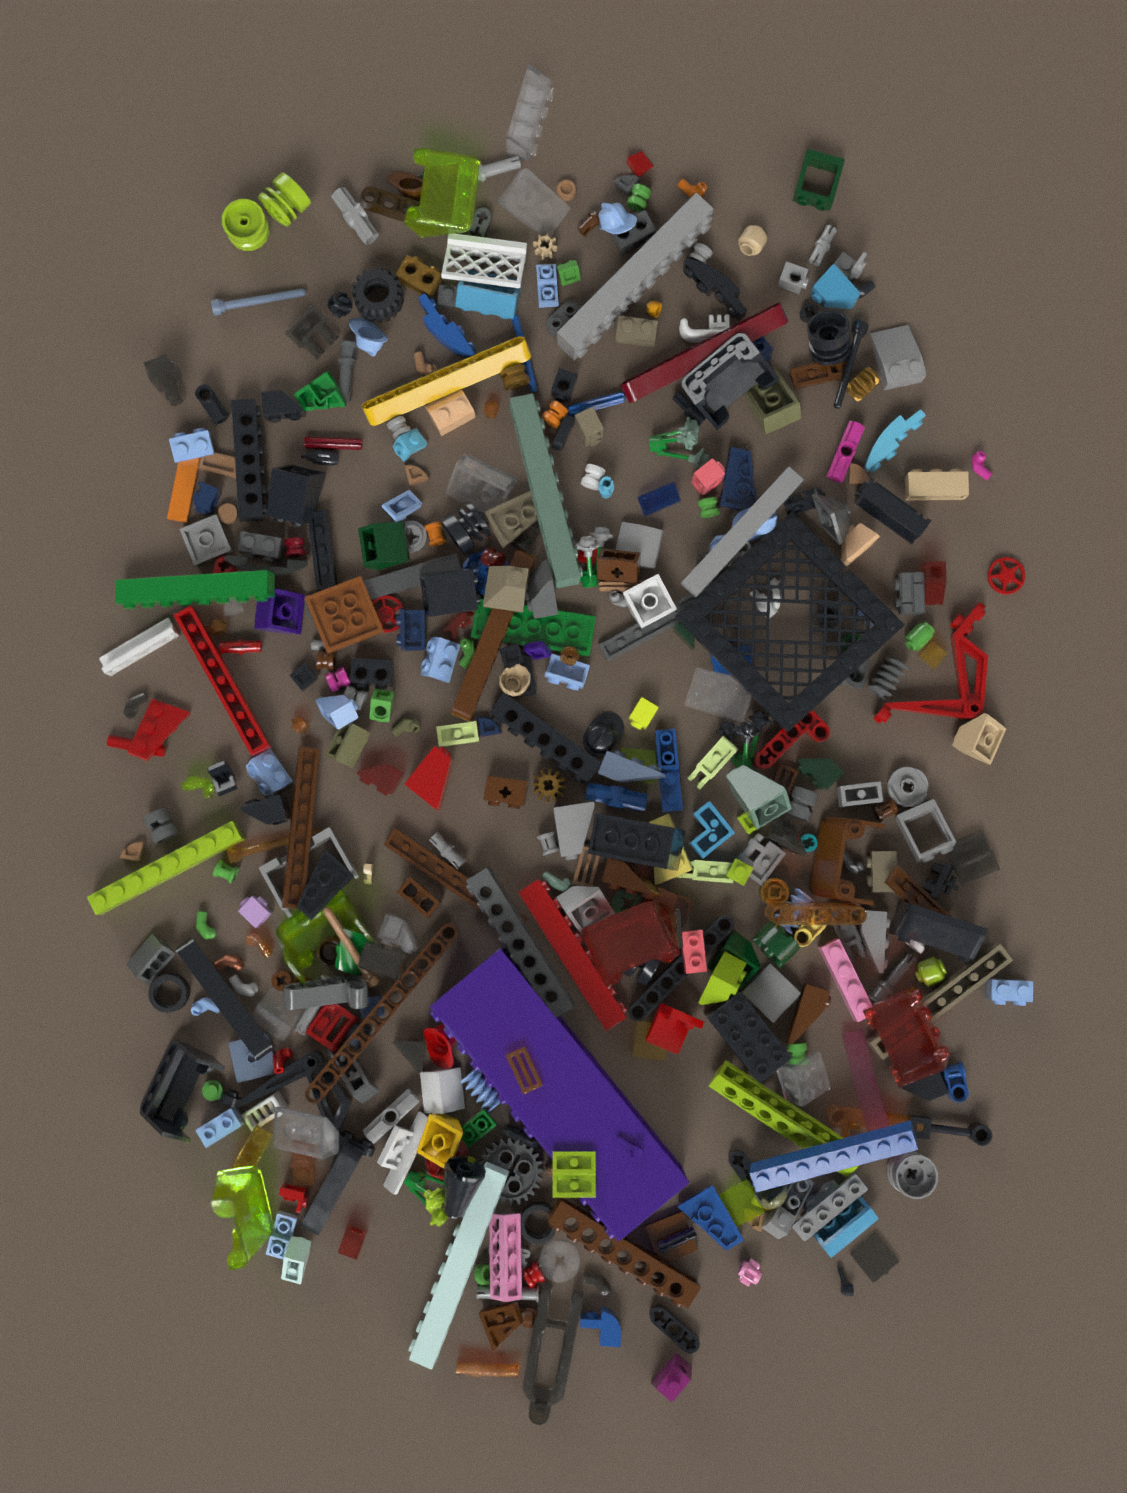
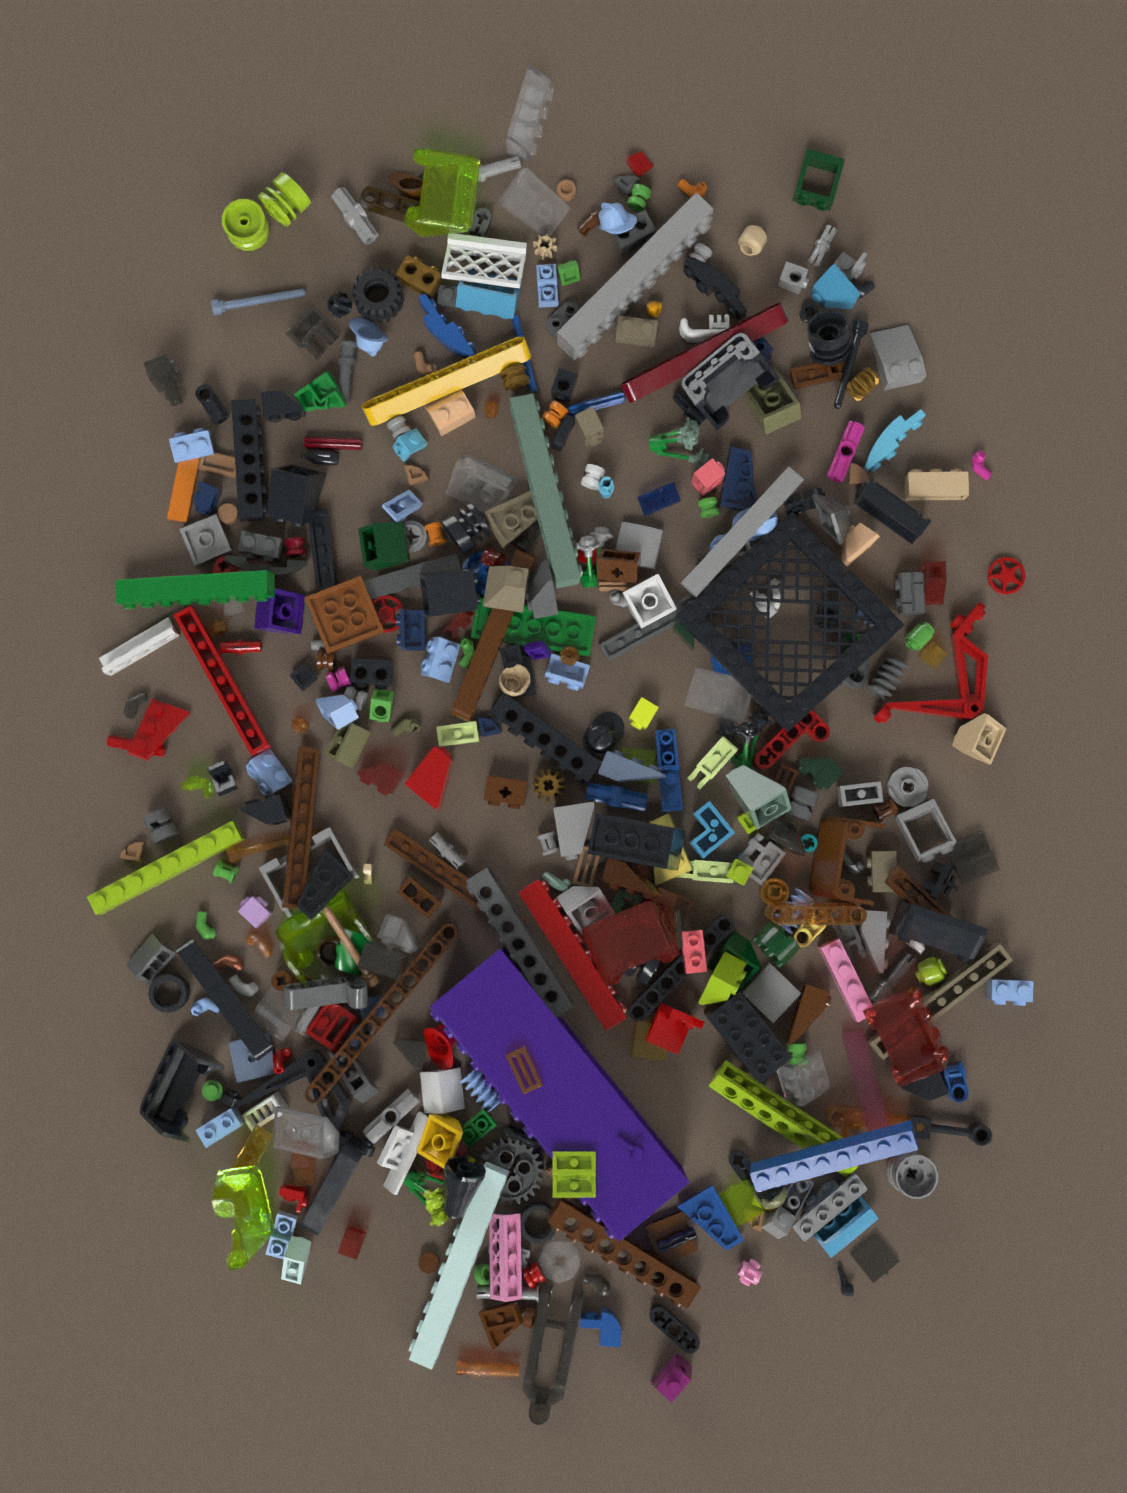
none -> reddish brown tile [418,1251,439,1274]

